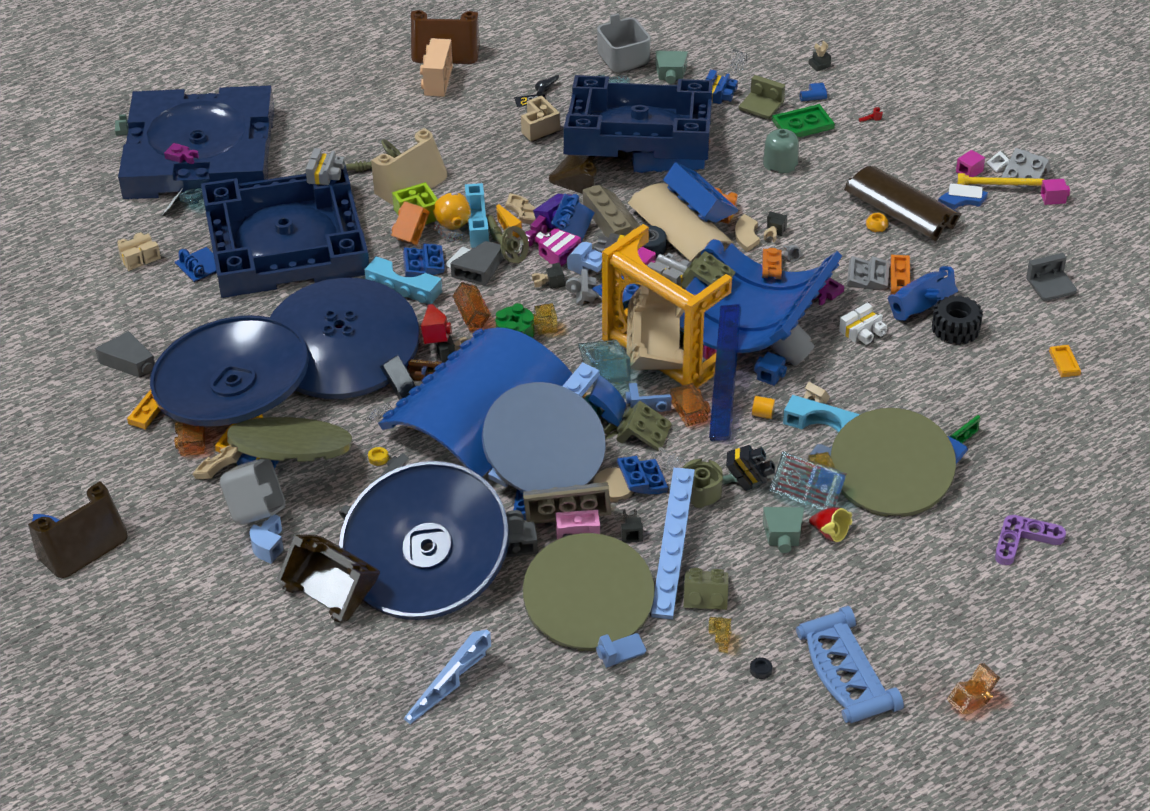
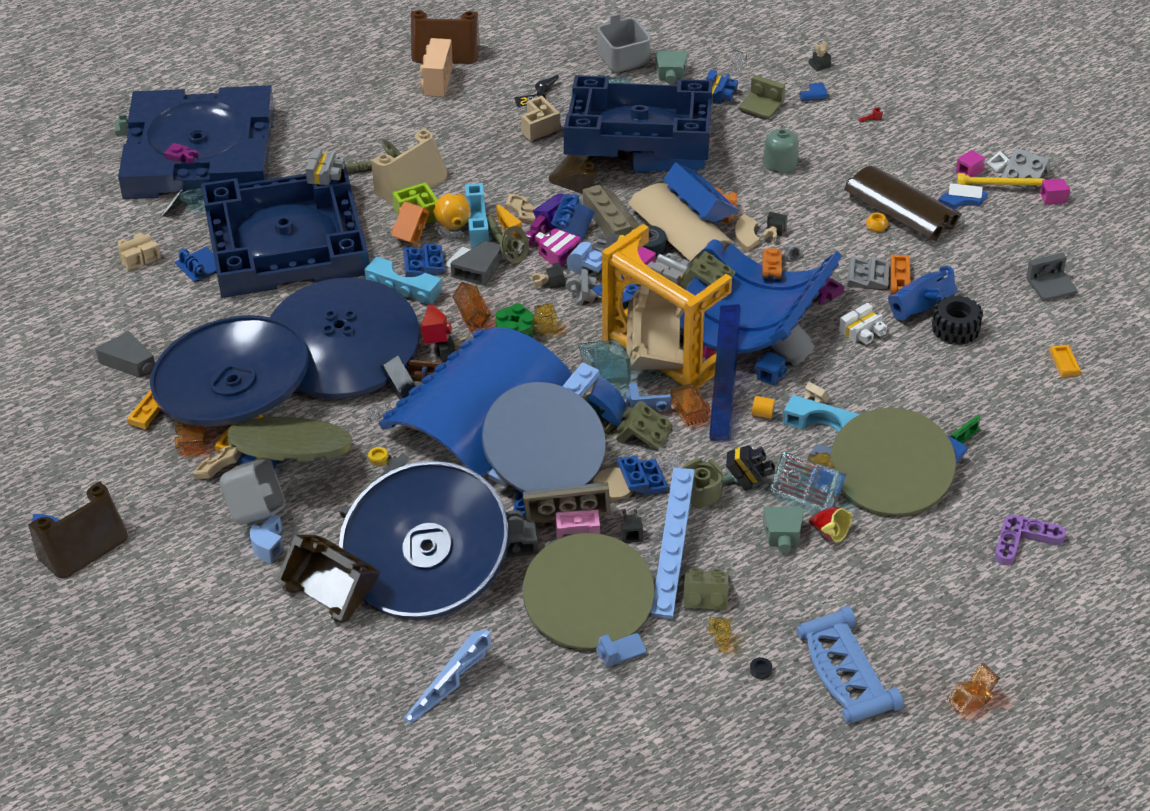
green plate [772,104,835,138] -> none

